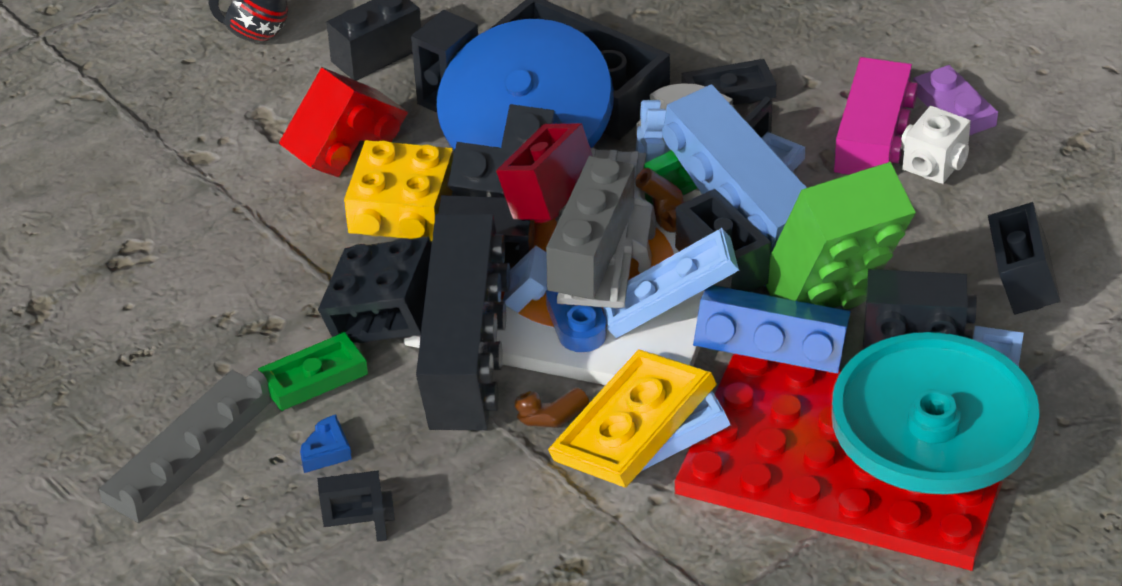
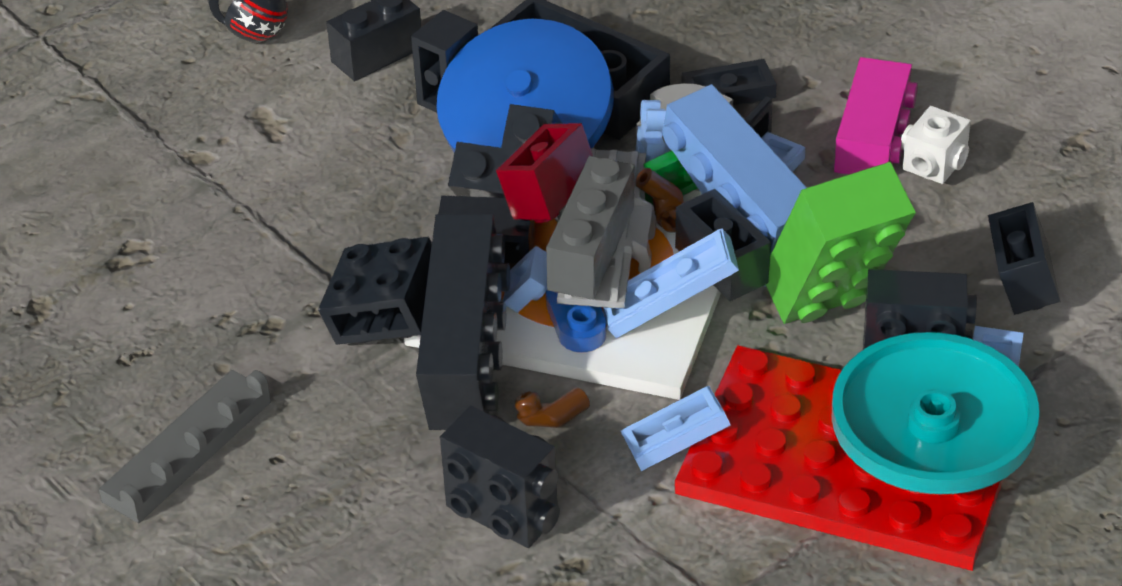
green plate [258,332,368,411] -> none
red brick [279,67,408,178] -> none
blue tile [300,414,352,473] -> none
black bracket [317,470,395,542] -> none
yellow brick [344,140,454,241] -> none
yellow tile [548,349,717,488] -> none
brick [693,285,851,373] -> none
medium lavender plate [913,65,998,136] -> none
none -> black brick [440,405,560,549]

